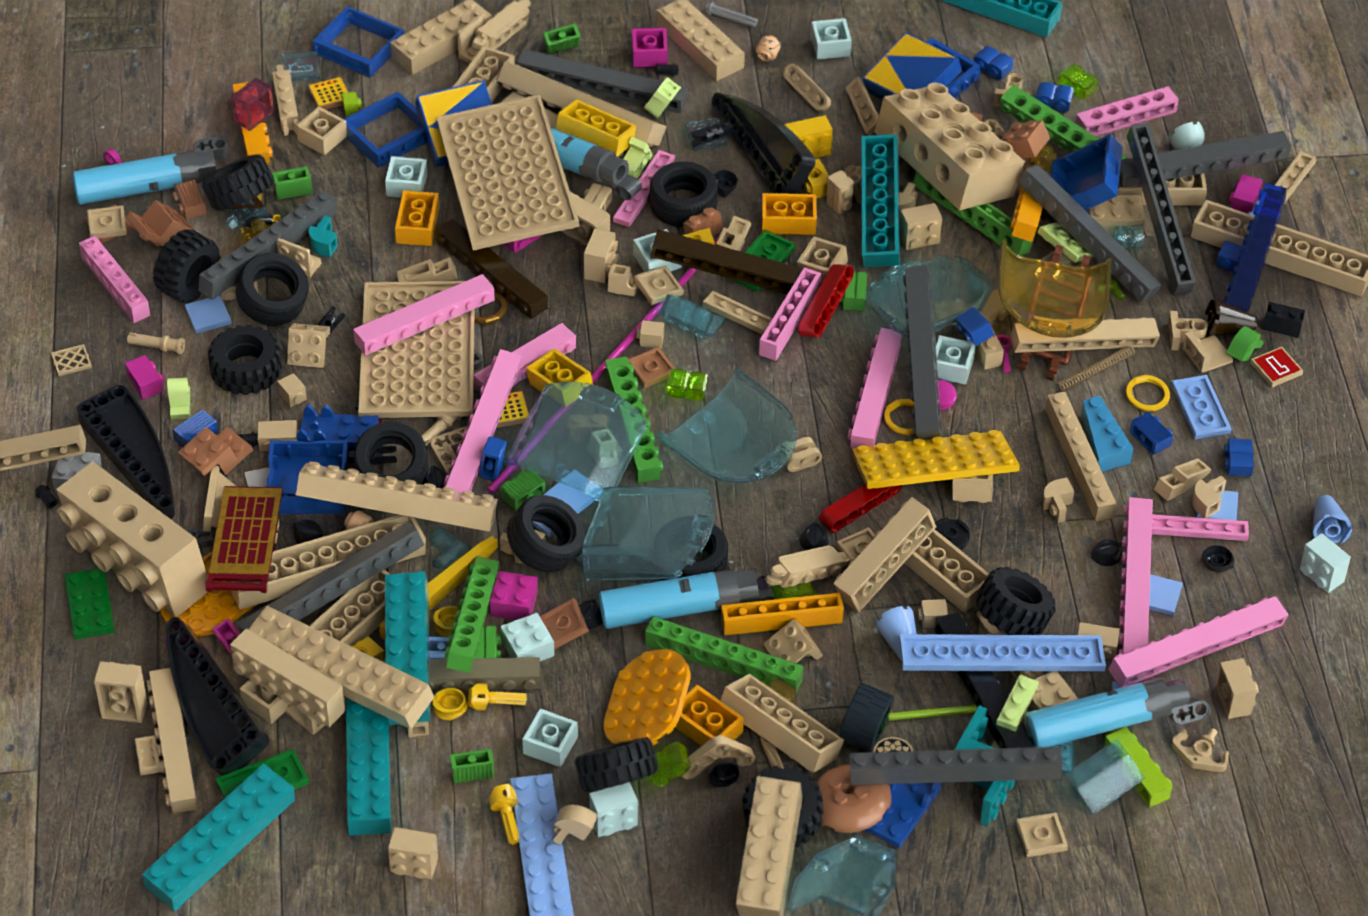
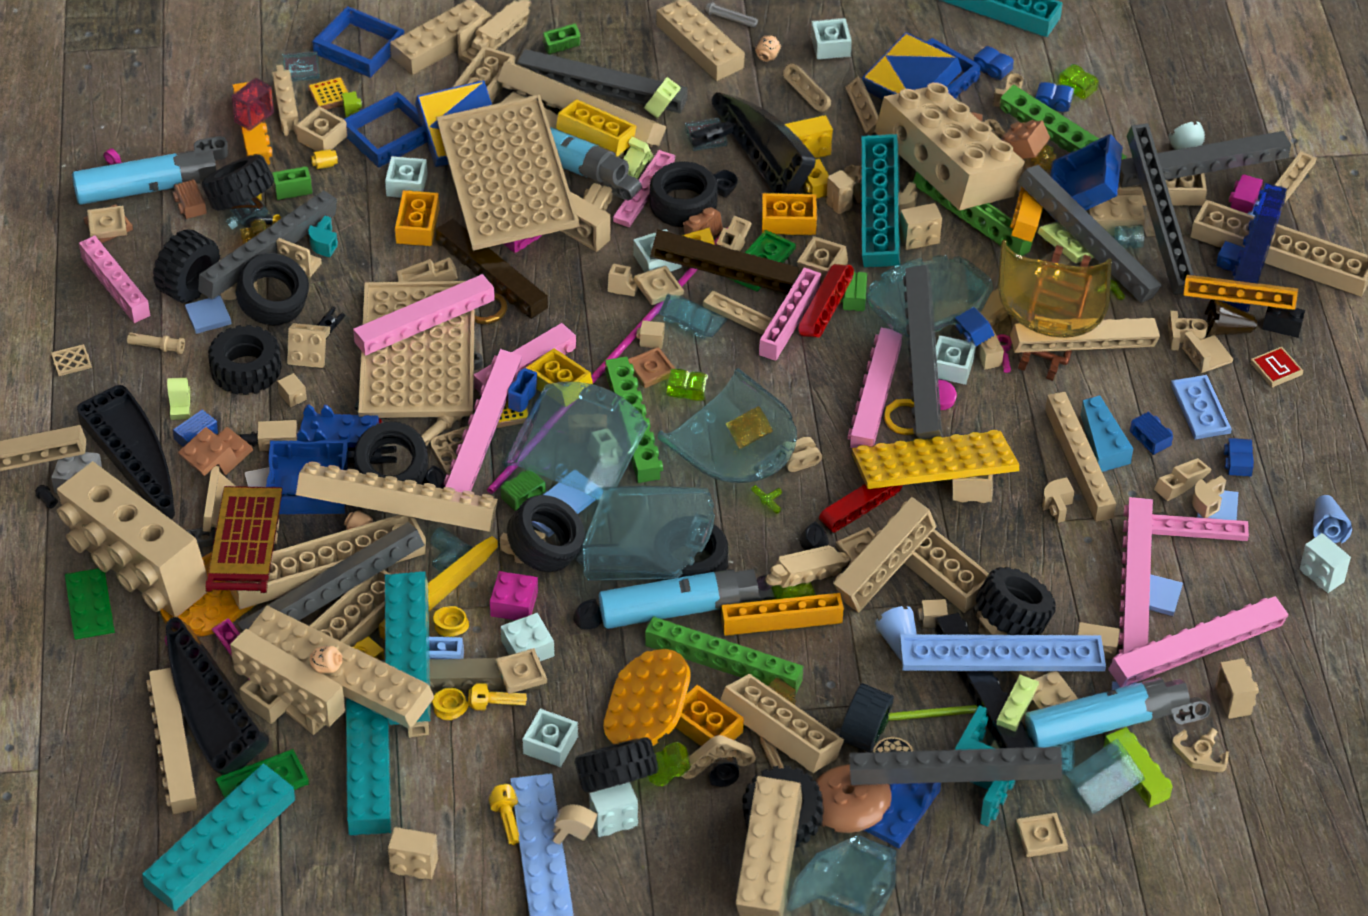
tan brick [94,662,148,723] -> none
dark pink brick [125,355,164,400] -> none
nougat bracket [126,200,196,247] -> none
tan plate [135,735,161,776] -> none
black hat [294,520,324,544] -> none
bright green brick [444,556,500,673] -> none
bright green brick [450,749,494,784] -> none
bright green brick [475,626,501,658] -> none
blue brick [478,436,507,481] -> none
nougat tile [540,598,589,649] -> none
tan brick [584,228,618,283] -> none
dark pink brick [632,28,668,67] -> none
black pin [657,63,679,76] -> none
tan bracket [764,619,823,663] -> none
black tile [935,518,970,550] -> none
tan piece [1058,346,1135,391] -> none
bright pink brick [1075,86,1179,136] -> none
black hat [1091,539,1122,566] -> none
yellow piece [1125,374,1170,411] -> none
black hat [1201,545,1235,572] -> none
bright green brick [1226,326,1264,361] -> none
none -> light nougat head [310,646,343,673]
none -> yellow brick [311,149,338,169]
none -> tan tile [495,648,547,694]
none -> blue brick [508,368,537,413]
none -> clear yellow brick [726,406,773,449]
none -> clear neon green piece [751,485,782,514]
none -> light orange brick [1183,275,1298,310]

